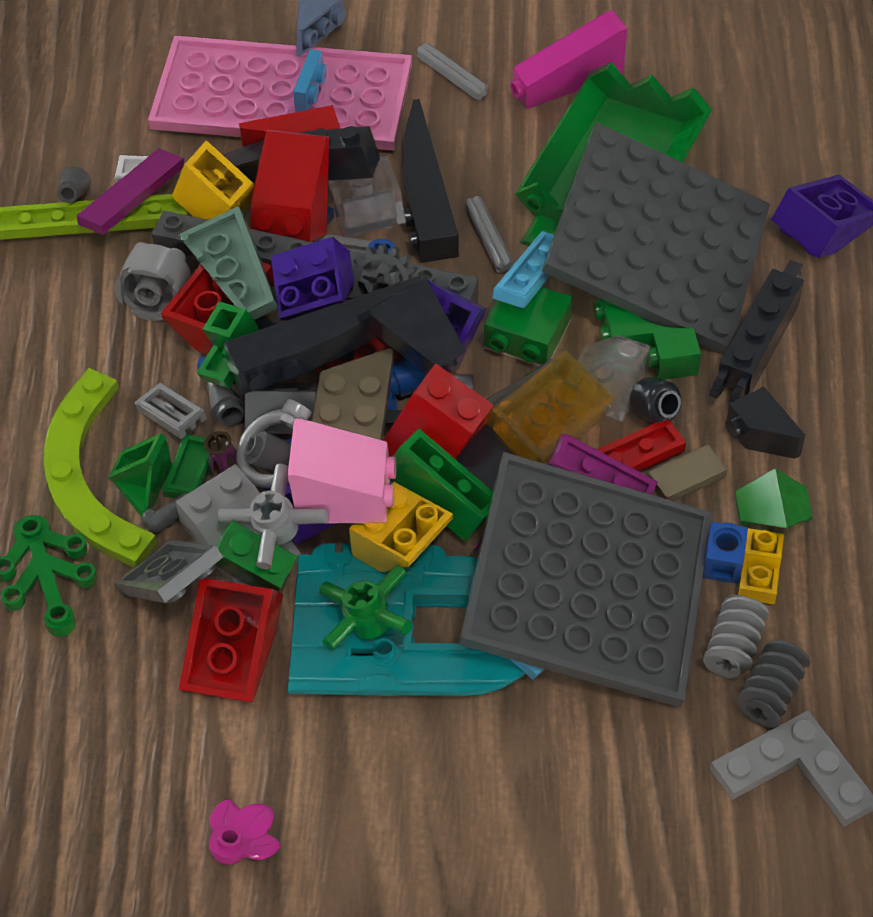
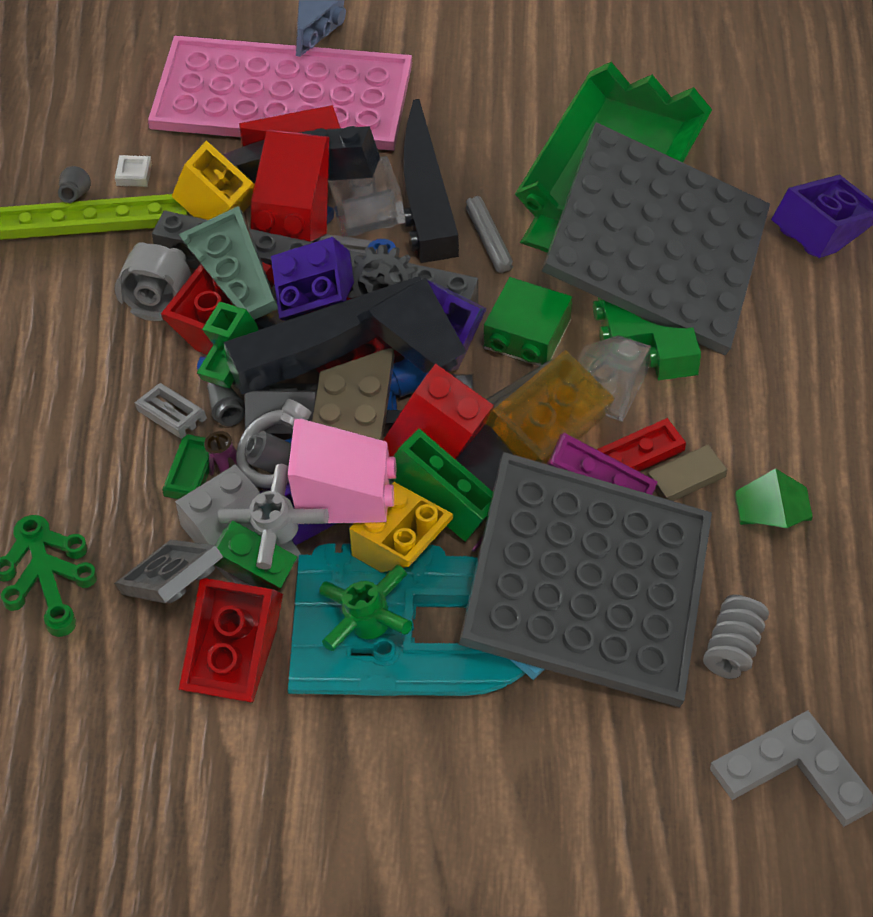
lime plate [44,368,157,568] -> none
magenta tile [76,148,184,235] -> none
green slope [108,433,172,517] -> none
dark grey arm [141,493,187,533] -> none
dark pink plate [209,800,281,865] -> none
dark azure plate [293,49,327,112] -> none
light grey axle [417,43,488,100] -> none
medium azure tile [492,231,554,308] -> none
dark pink slope [510,10,627,109] -> none
black head [630,377,682,424] -> none
blue brick [703,522,748,584] -> none
black hinge [710,259,804,403] -> none
black slope [725,387,805,459] -> none
dark grey piece [737,640,810,728] -> none
yellow slope [738,528,784,605] -> none

